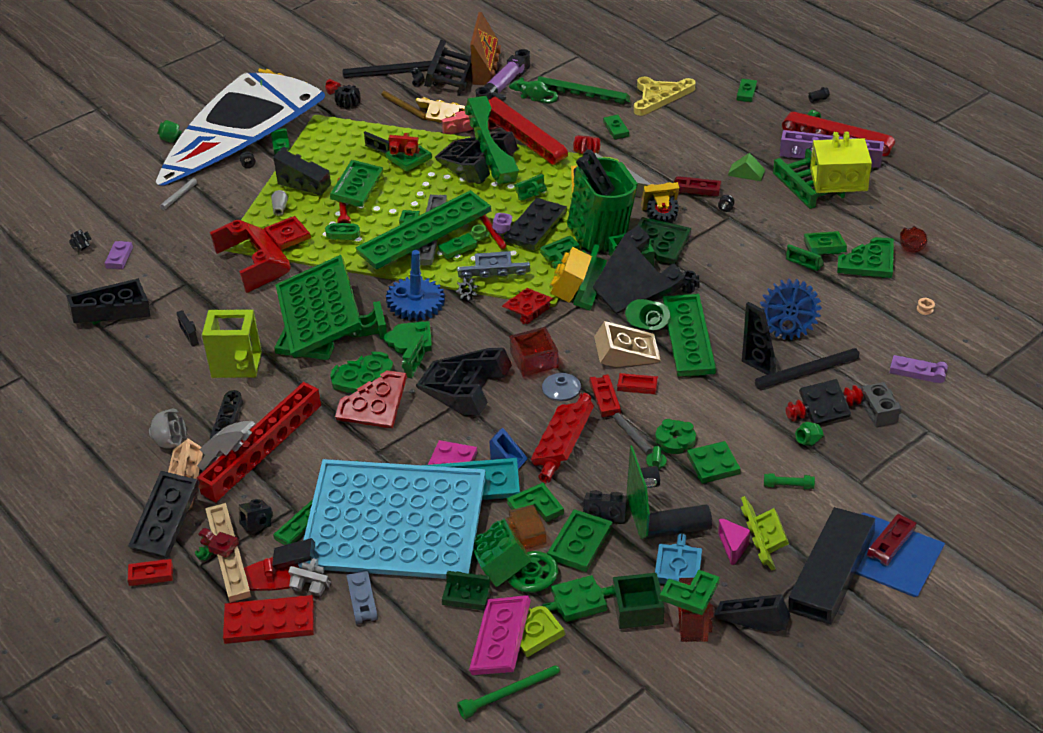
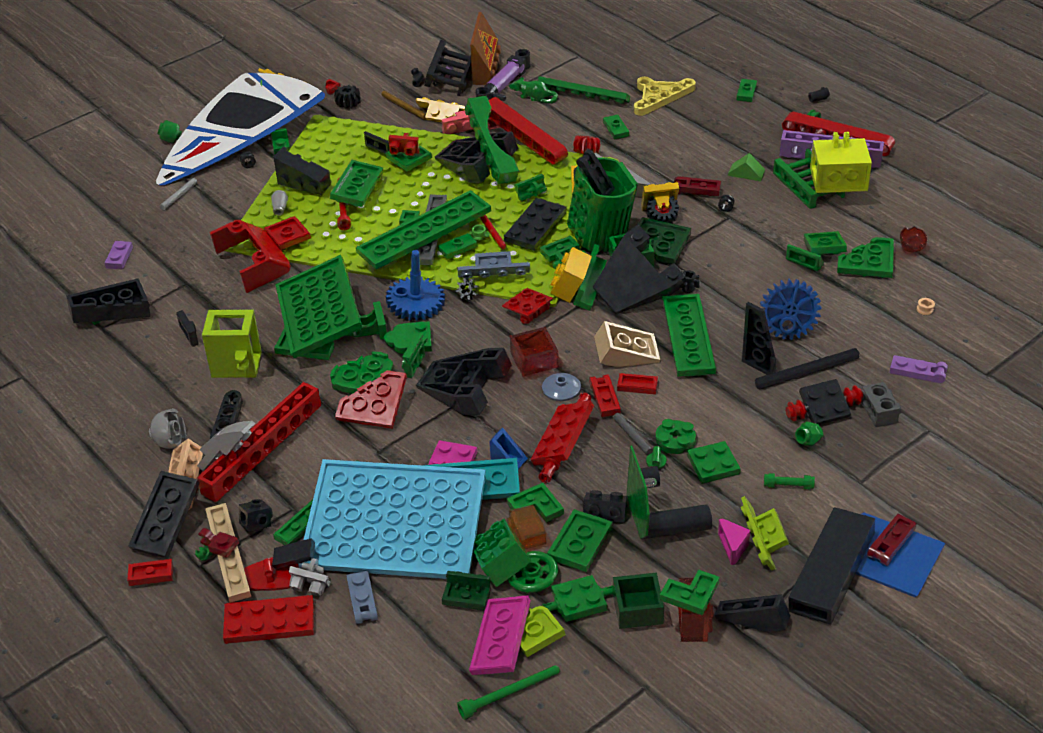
black gear [69,229,92,251] -> none
green plate [325,223,360,240] -> none
black axle [342,61,432,78] -> none
medium lavender plate [492,213,512,234] -> none
green piece [625,299,670,331] -> none
dark azure plate [655,534,702,585] -> none

